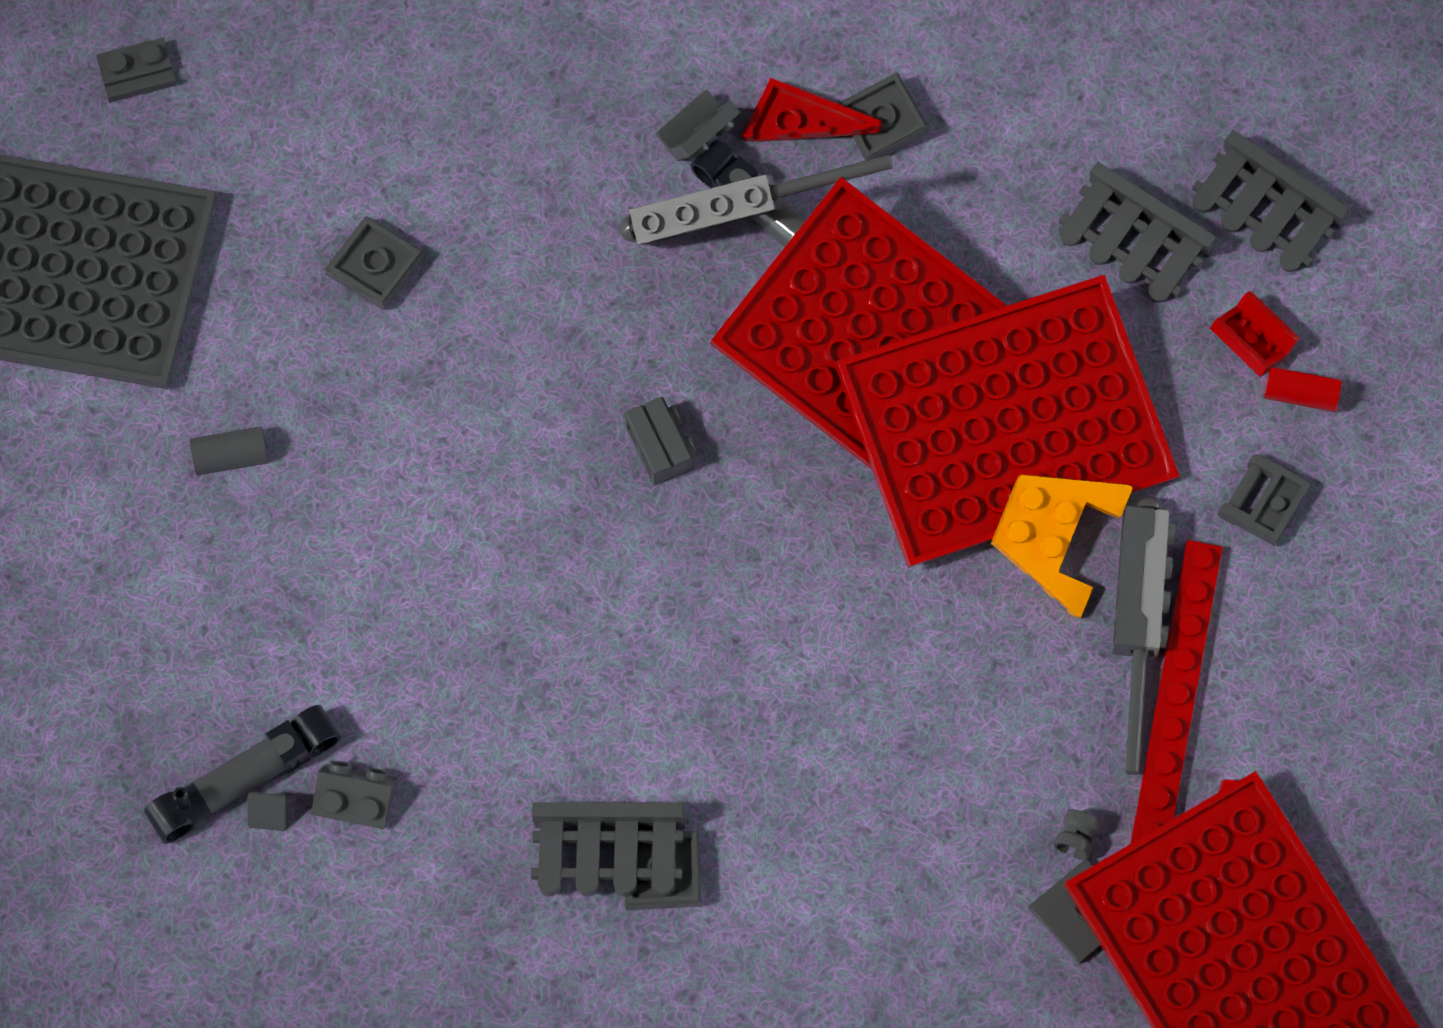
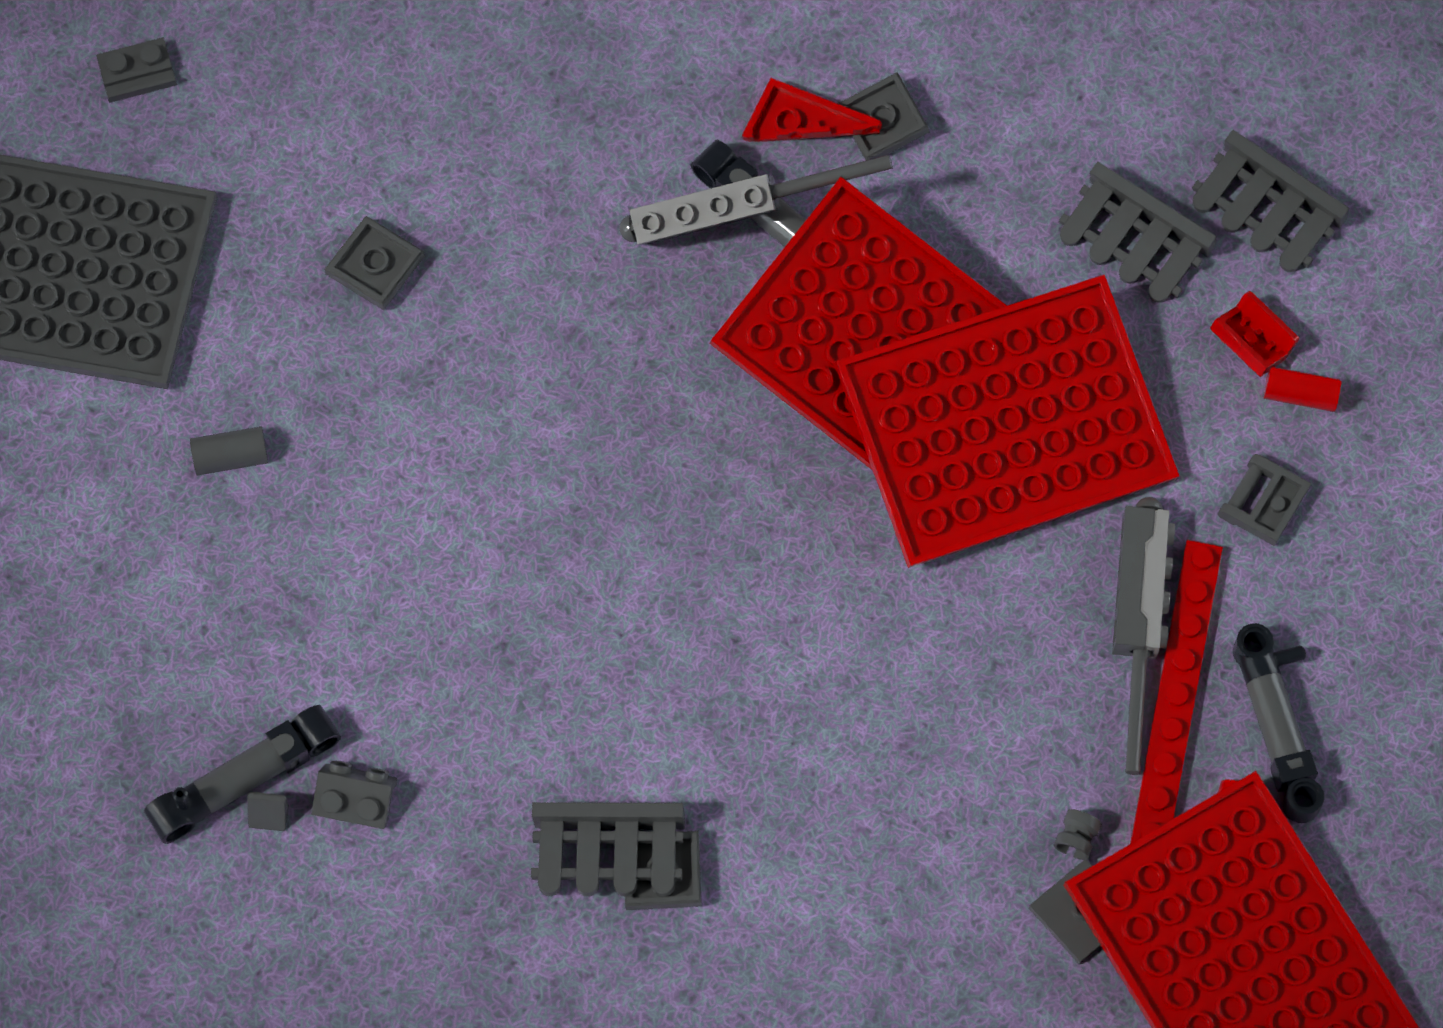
dark grey brick [624,397,697,486] -> none
dark grey bracket [656,90,740,161] -> none
light orange wing [991,475,1133,619] -> none
none -> piece [1233,623,1325,823]

